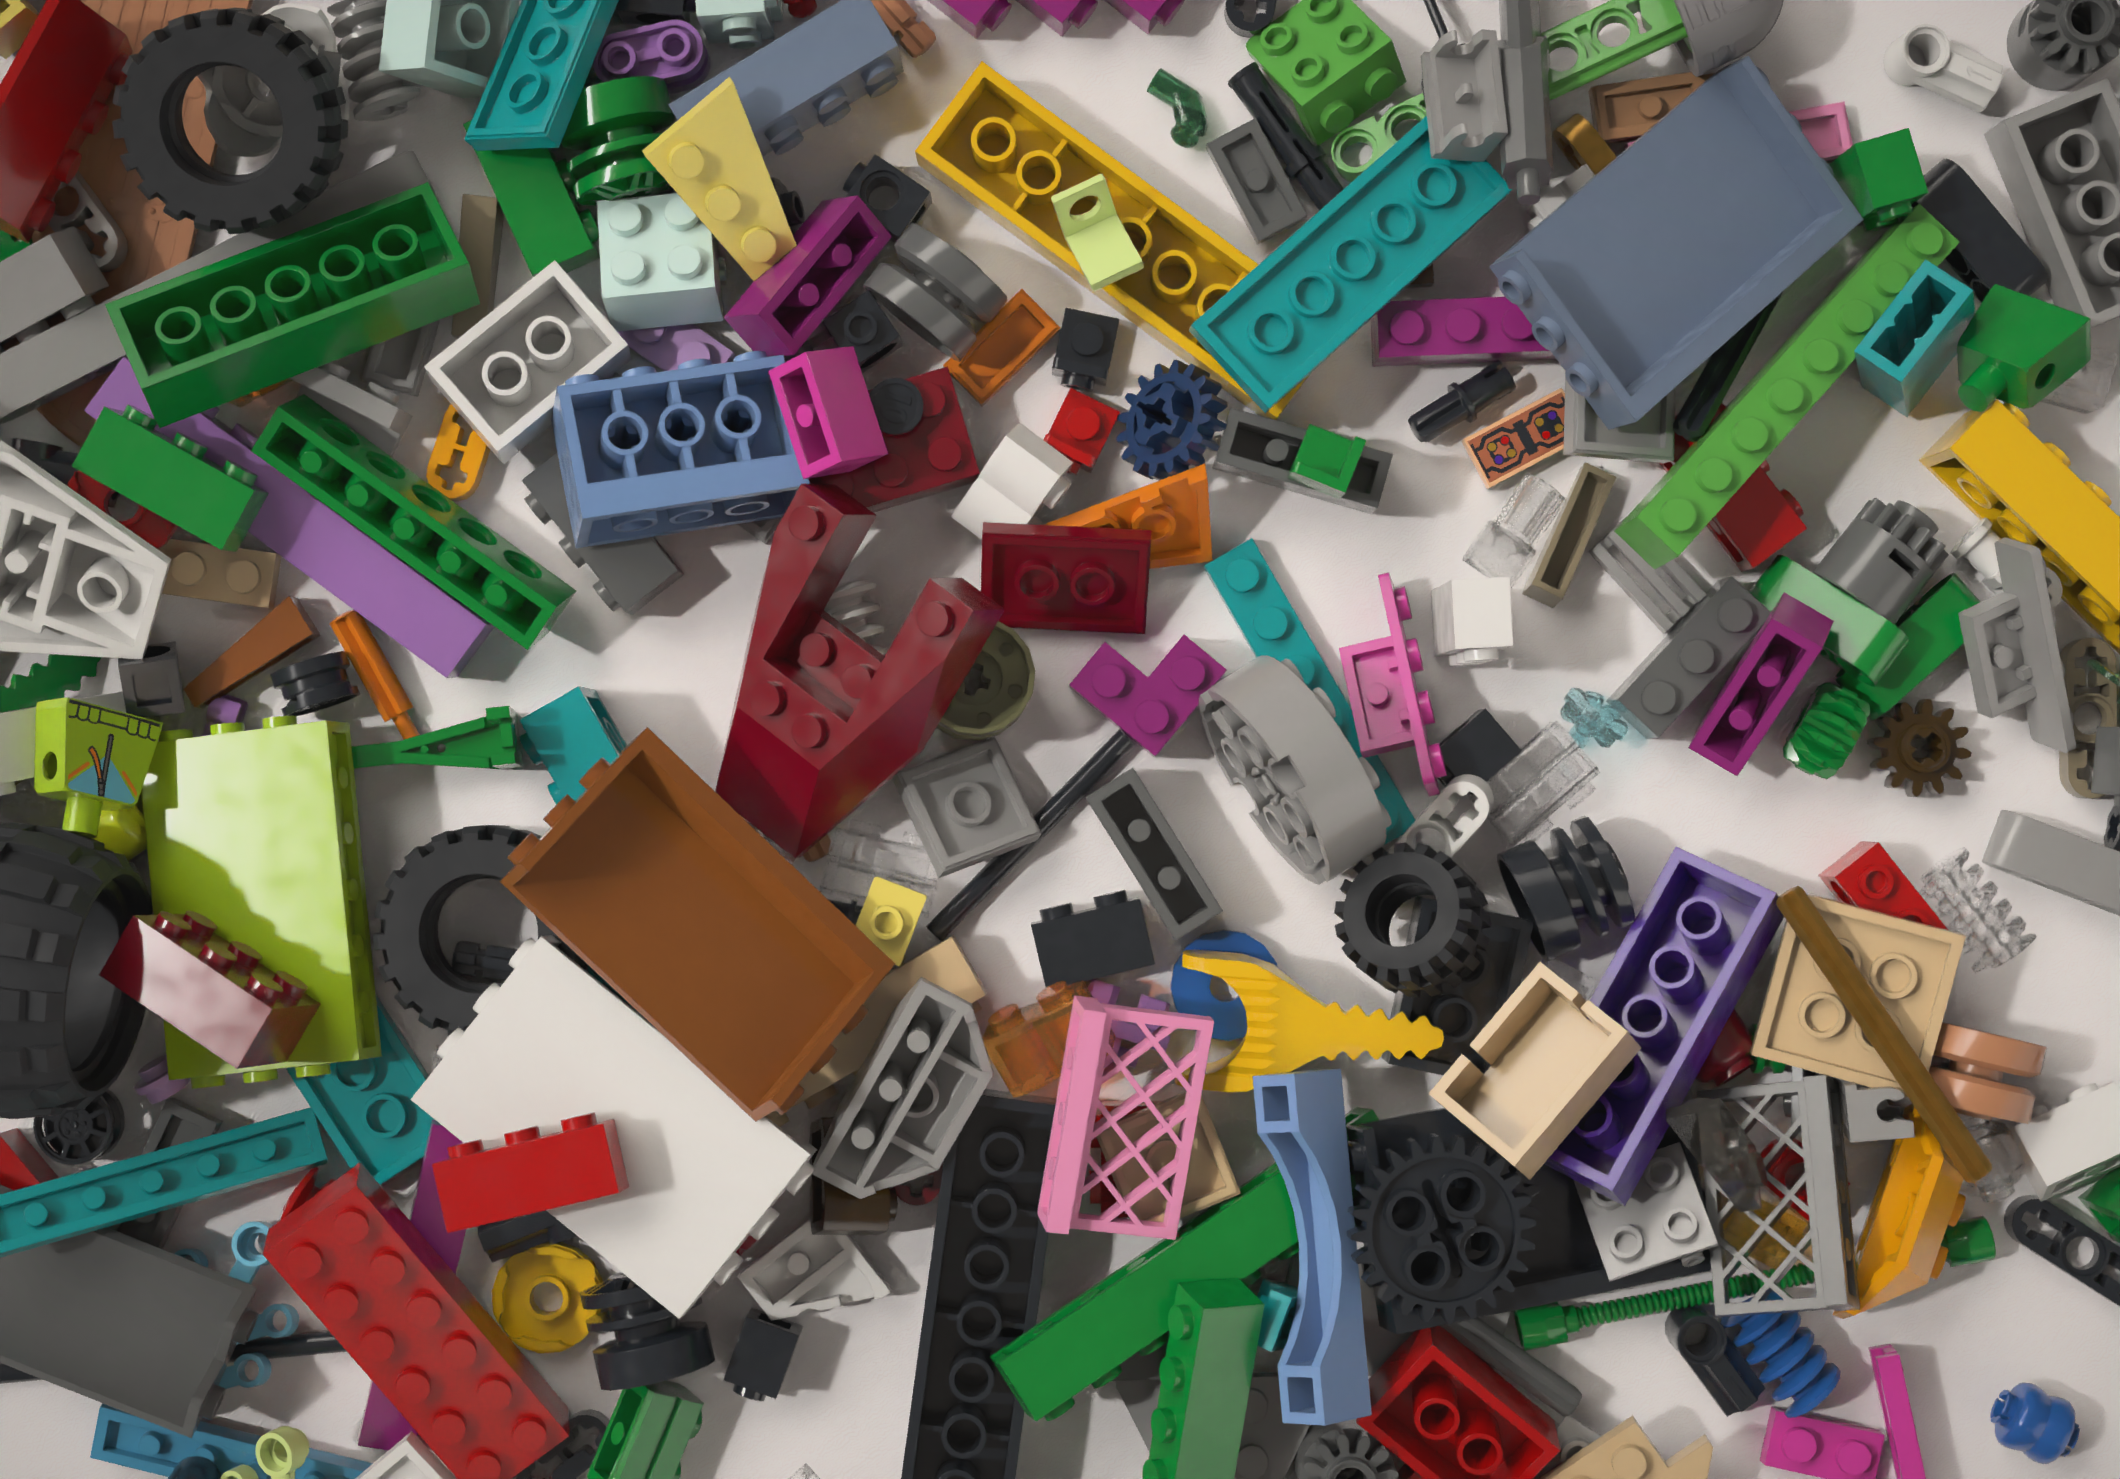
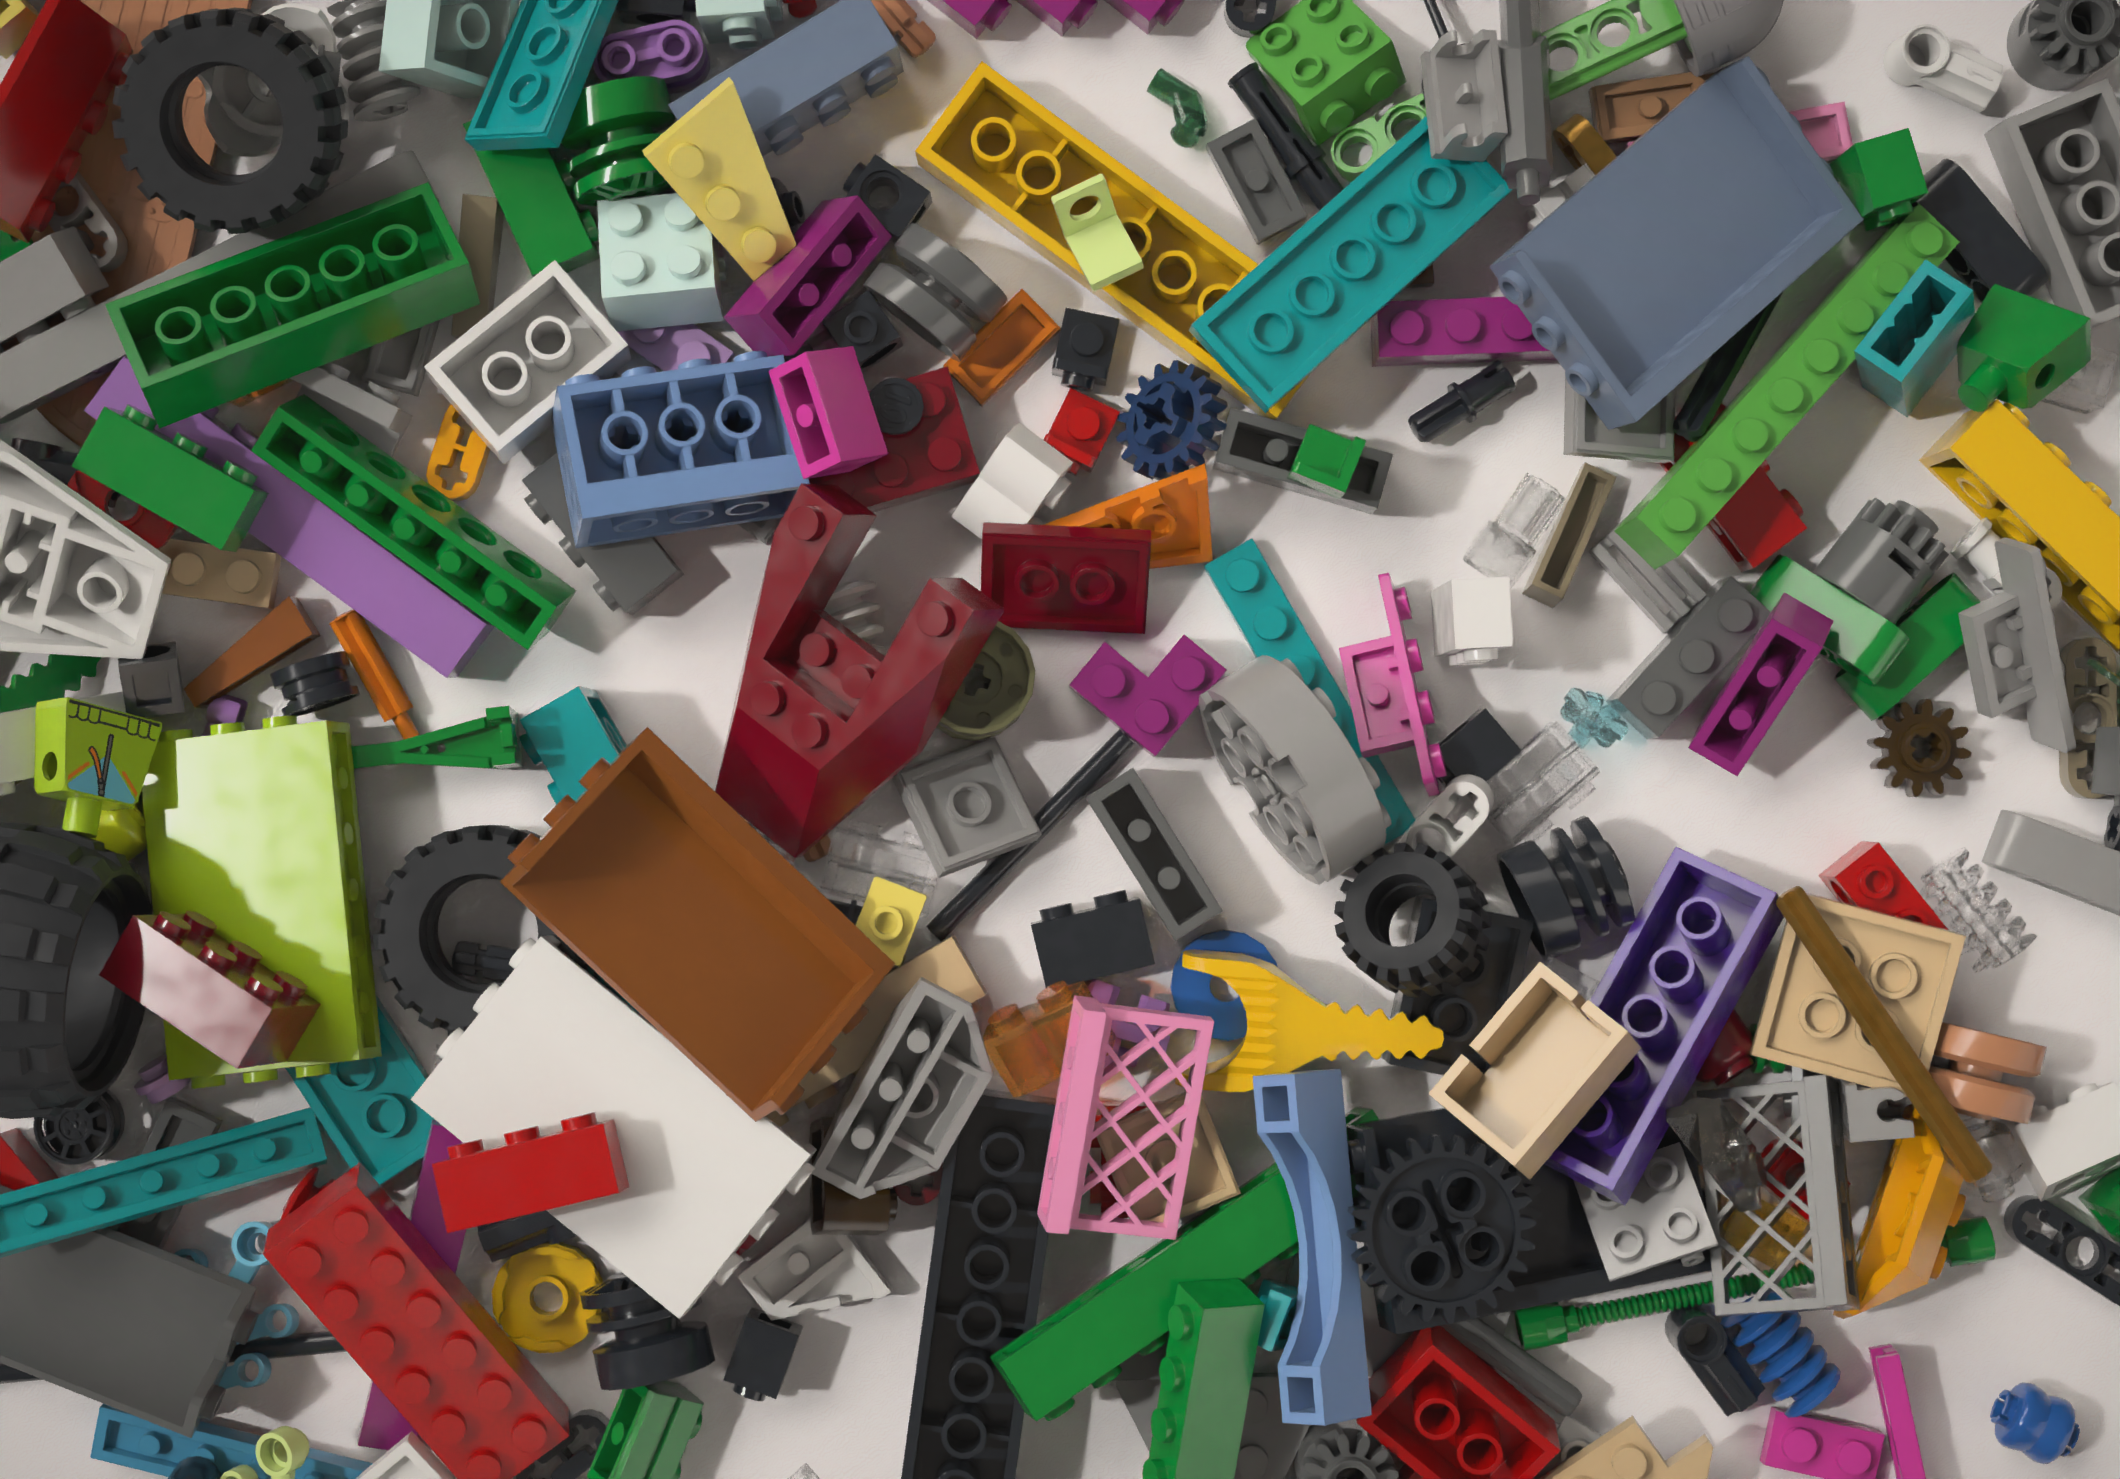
tile [1461,387,1565,489] -> none
green gear [1783,682,1870,779] -> none

